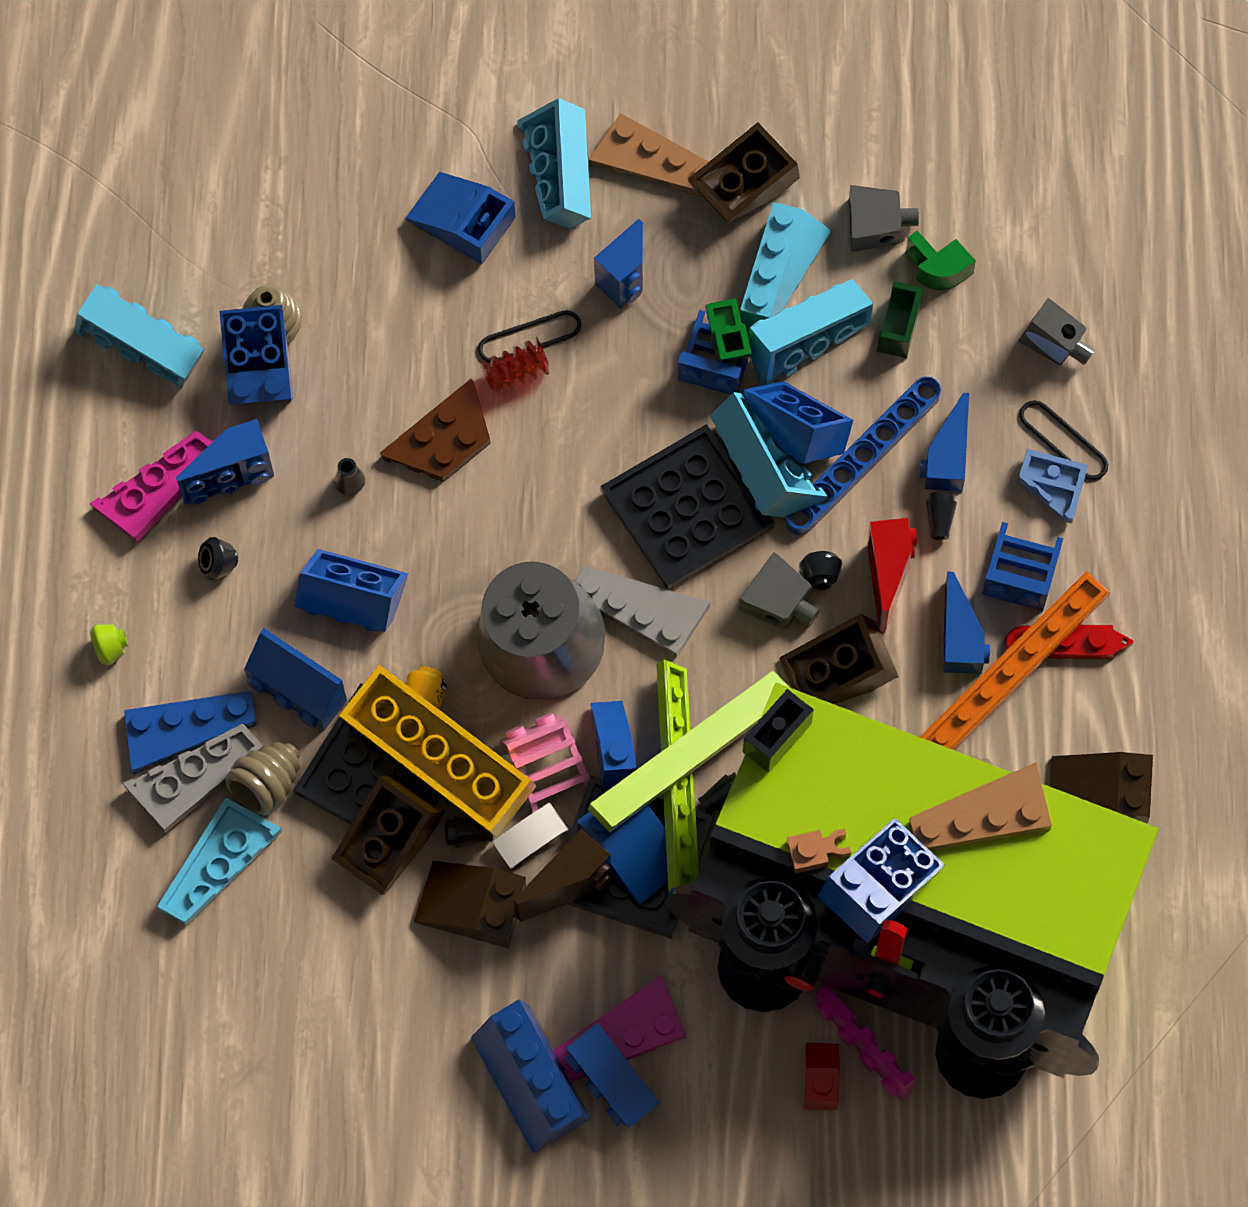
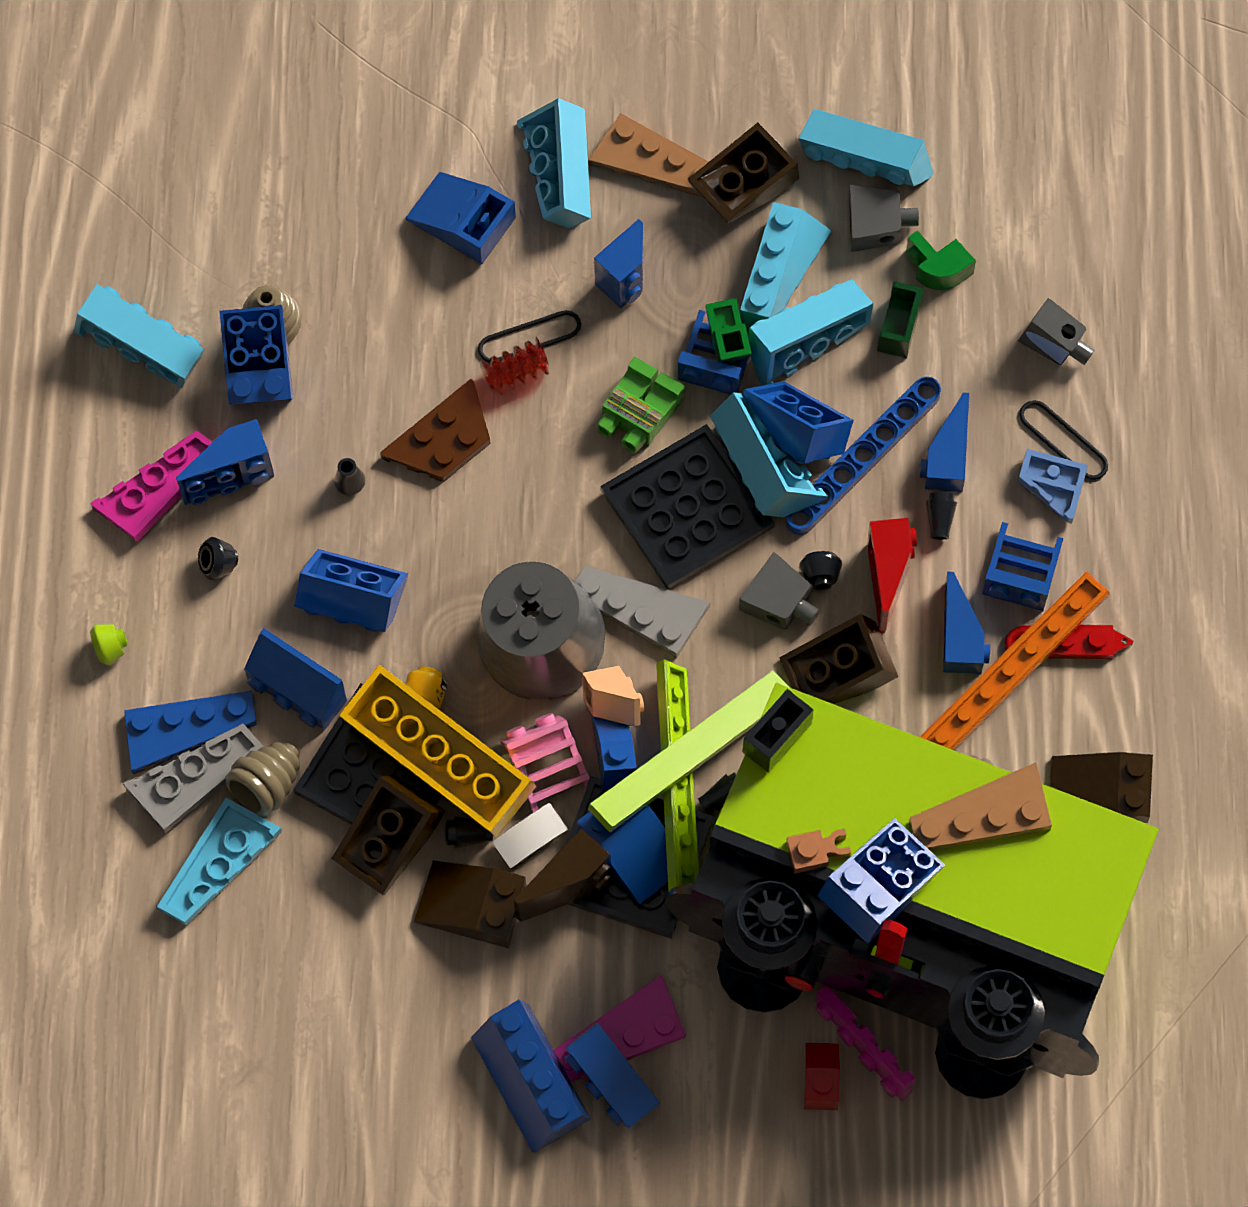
none -> light nougat slope [582,666,644,727]
none -> bright green hips [597,356,685,453]
none -> medium azure wedge [799,109,933,186]

